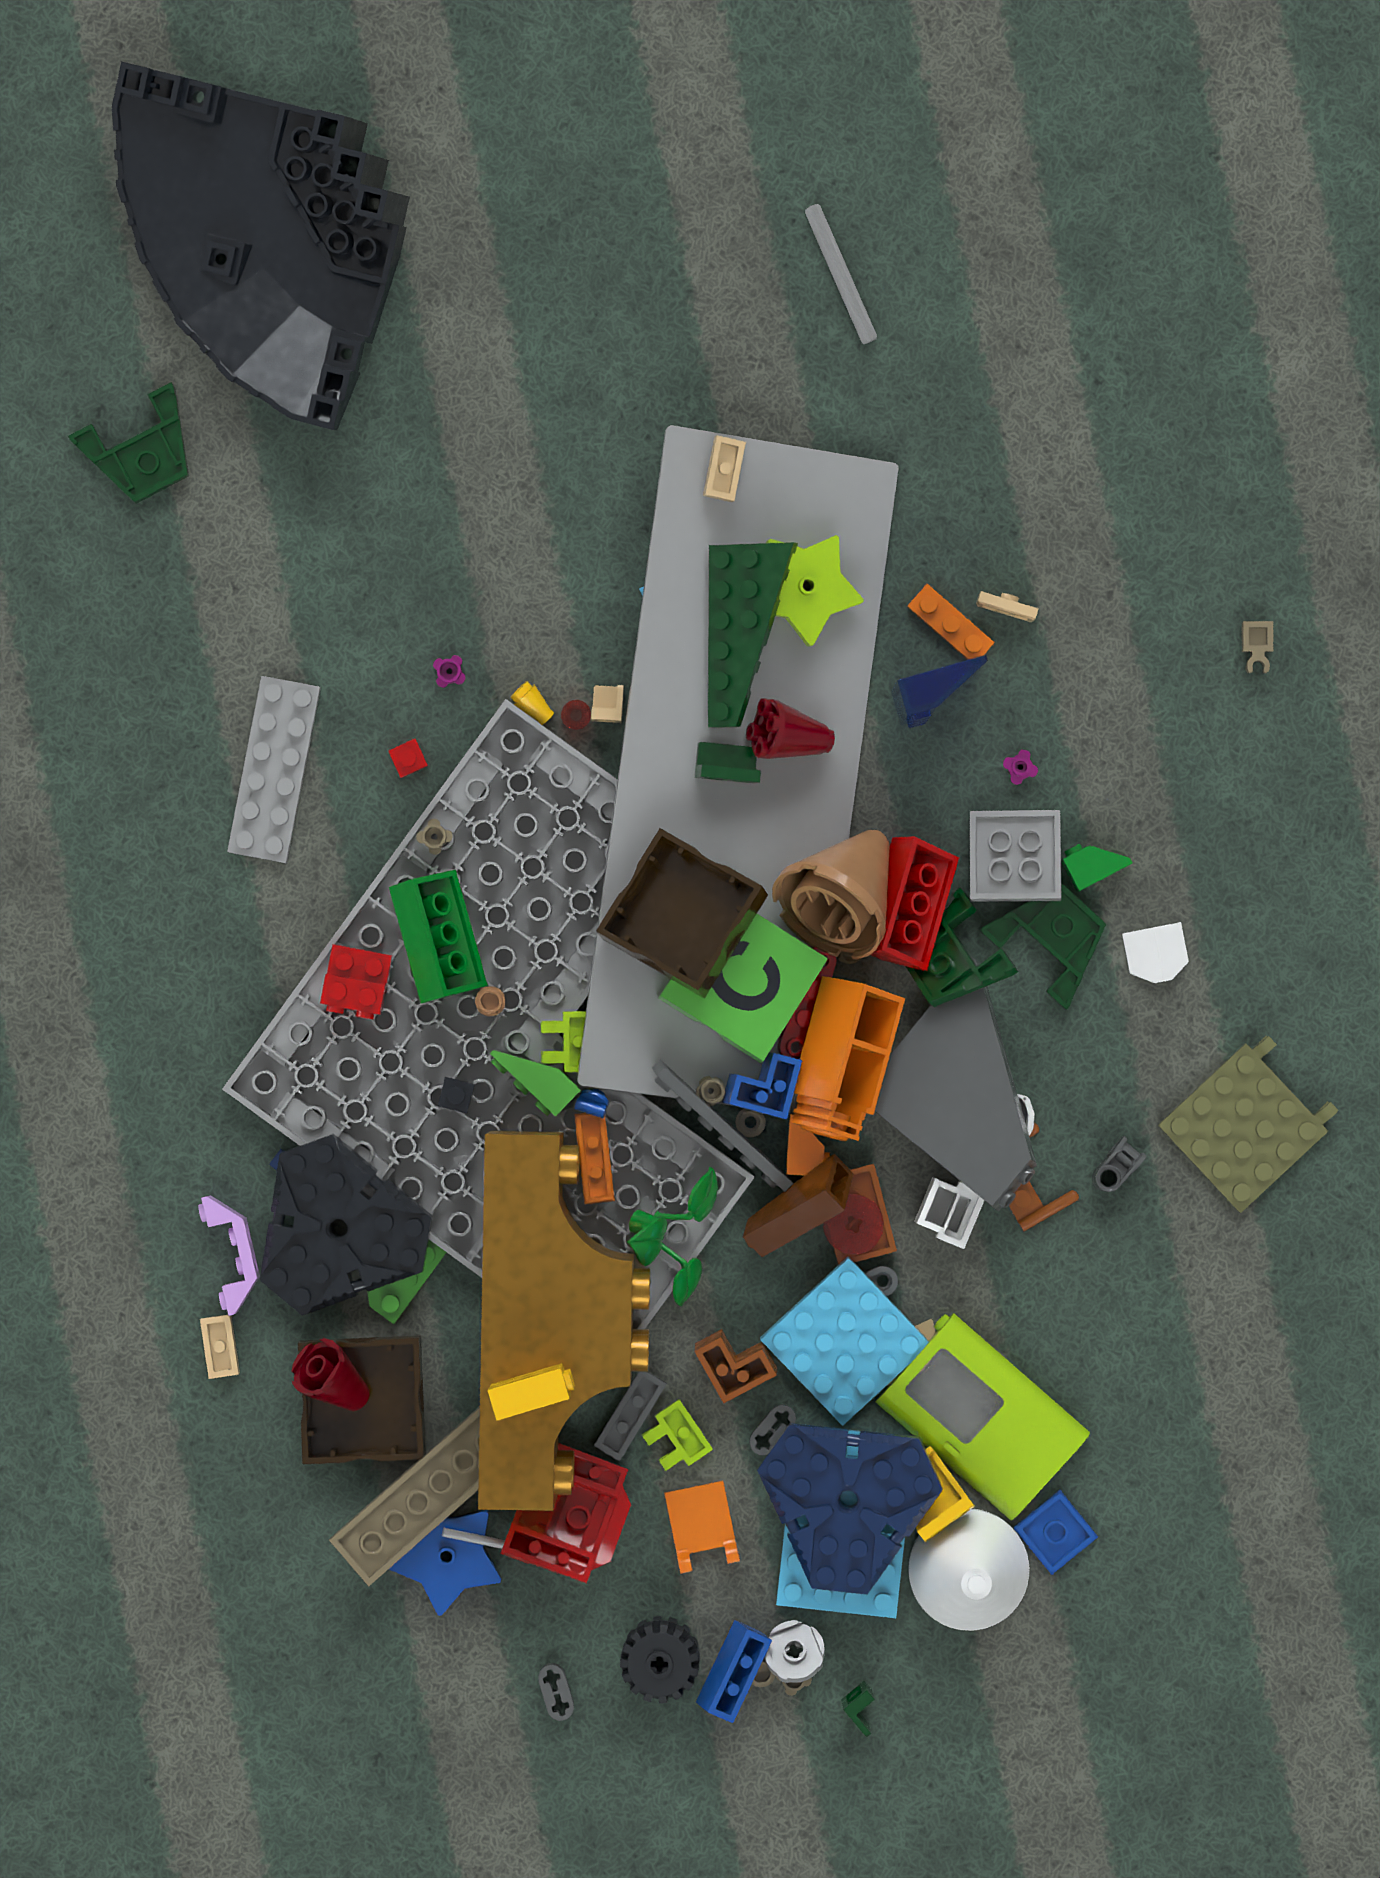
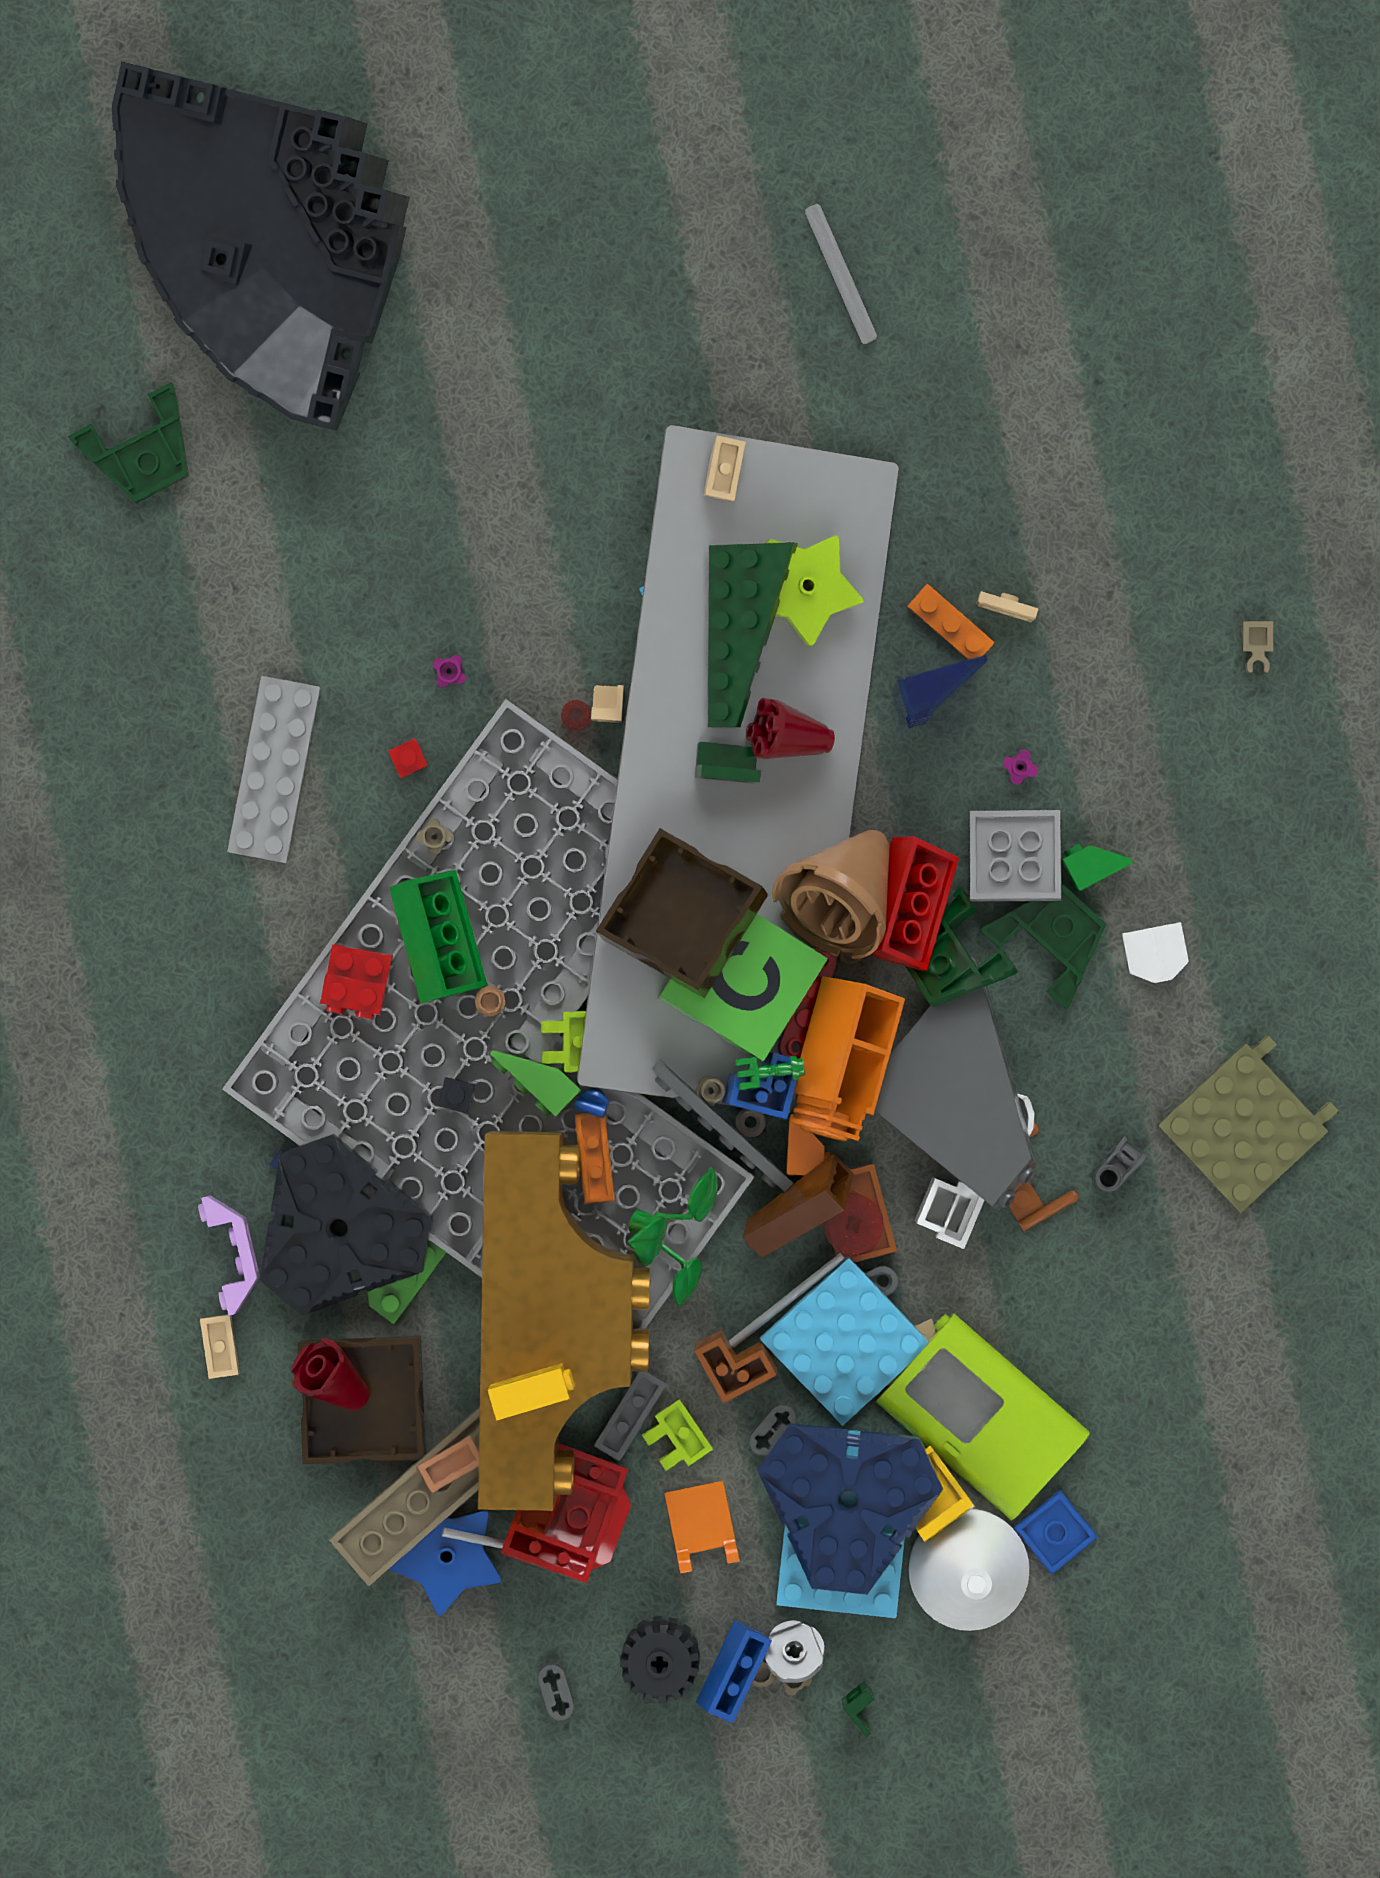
yellow cone [510,681,554,725] -> none
none -> nougat tile [416,1436,479,1493]
none -> light grey axle [729,1252,846,1348]
none -> green hinge [735,1056,805,1090]

